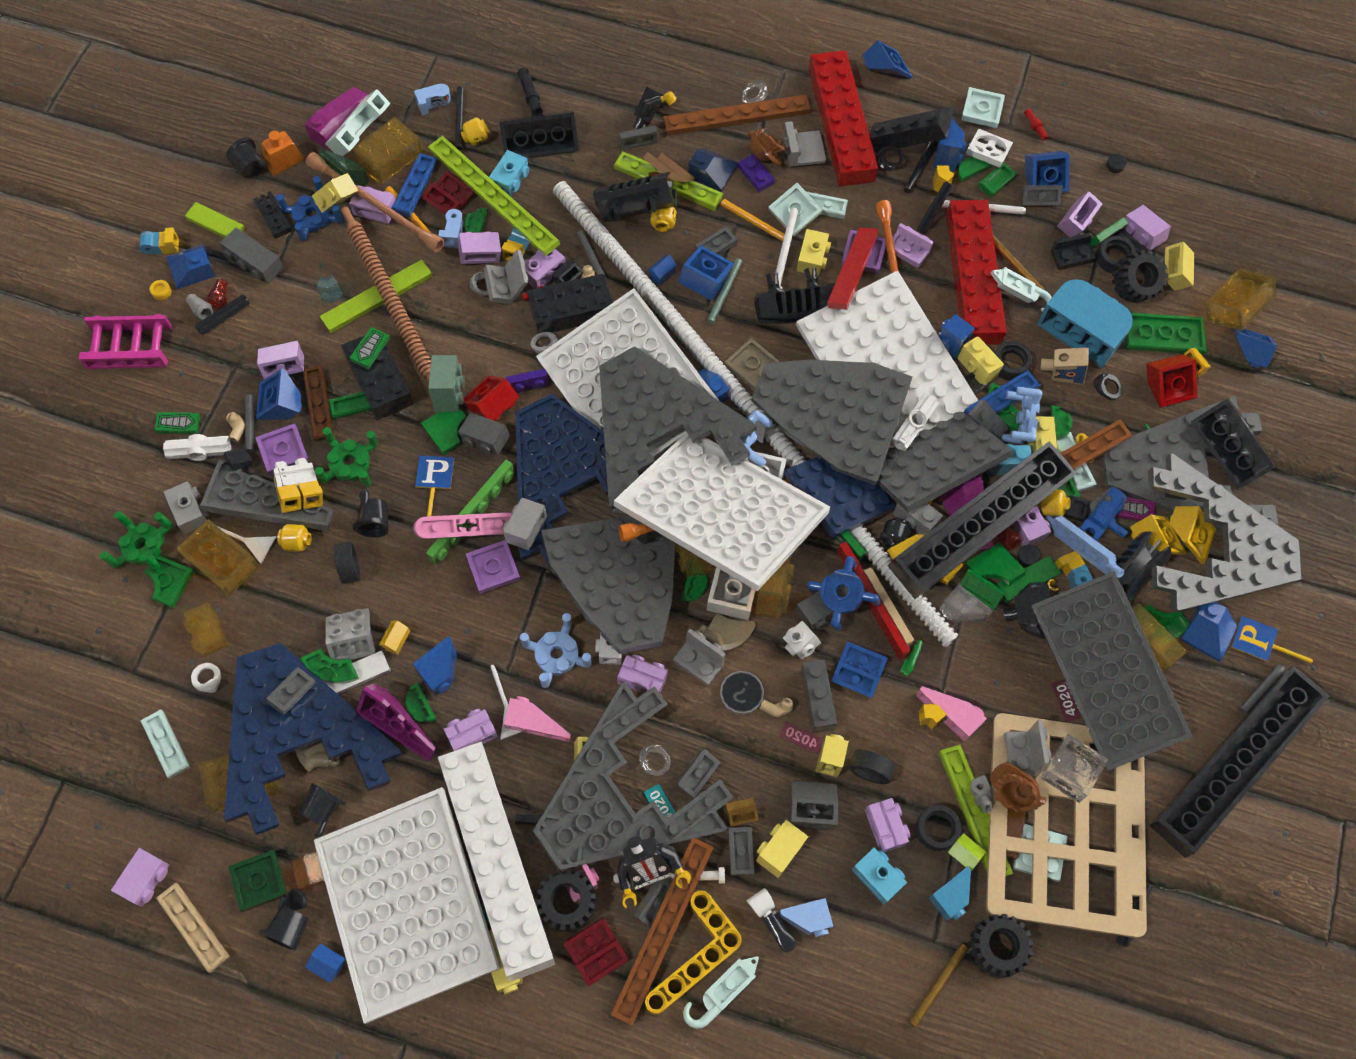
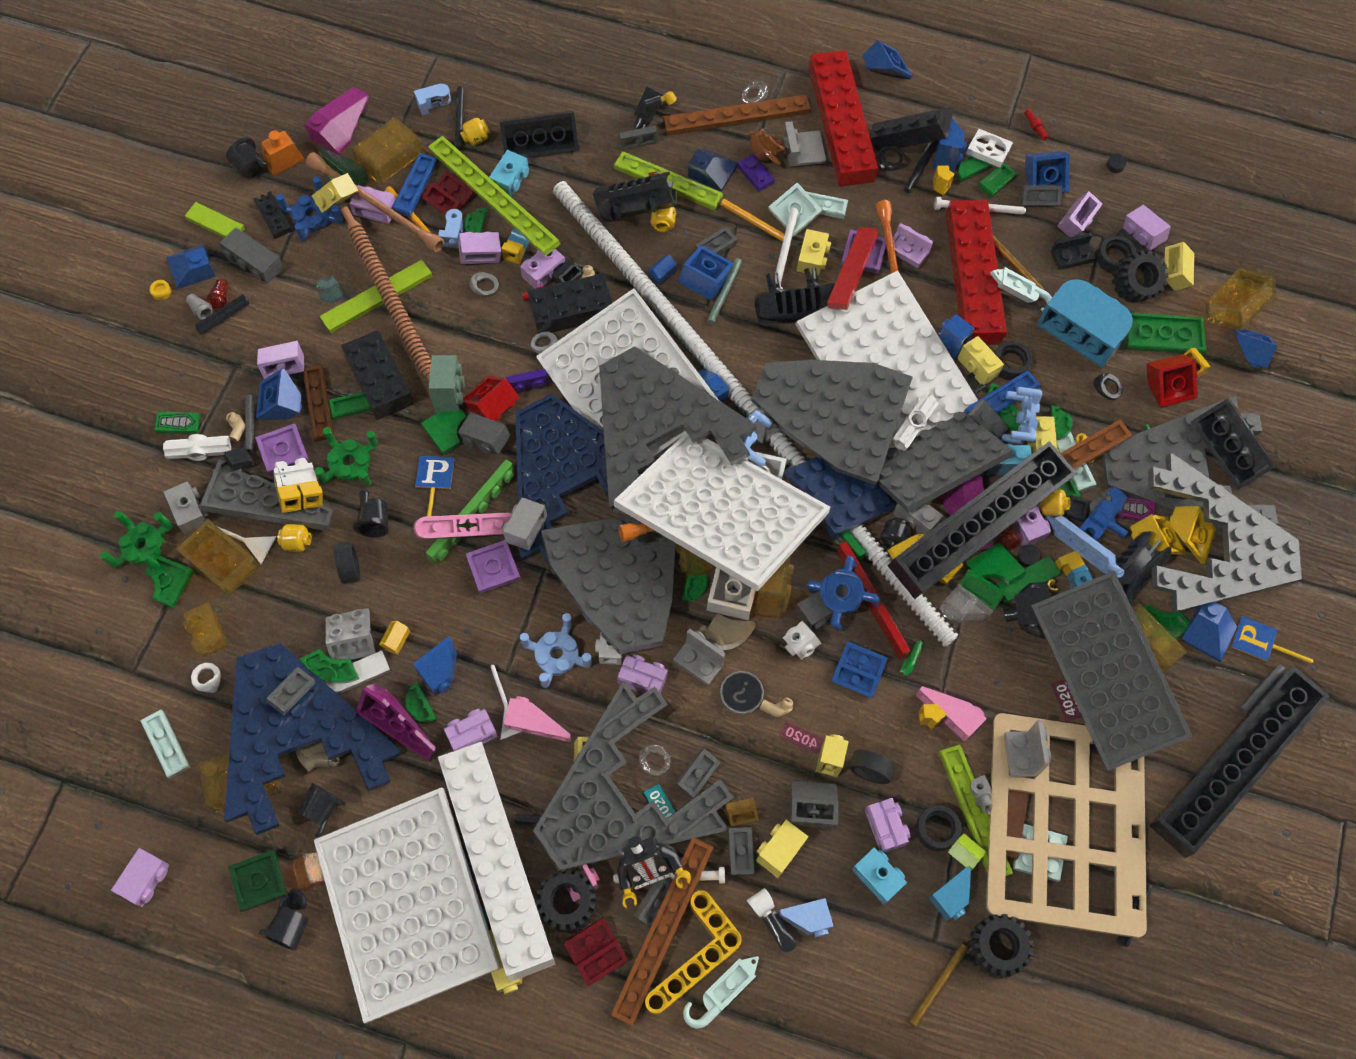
dark pink fence [79,314,172,369] -> none
leg [139,227,179,255] -> none
tan tile [156,883,230,973] -> none
blue piece [305,943,345,983] -> none
light aqua arch [325,89,390,158] -> none
green tile [350,327,390,370] -> none
light grey bracket [483,250,528,304] -> none
black pin [517,67,543,115] -> none
dark grey bar [577,230,605,275] -> none
medium nougat slope [643,152,695,182] -> none
dark tan tile [724,338,780,391] -> none
dark grey brick [800,660,837,733] -> none
tan tile [864,567,914,647] -> none
black axle [917,181,953,234] -> none
light aqua plate [961,87,1005,128] -> none
dark orange hair [990,763,1047,812] -> none
clear brick [1039,734,1108,803] -> none
tan torso [1040,348,1089,384] -> none
tile [1089,218,1128,247] -> none

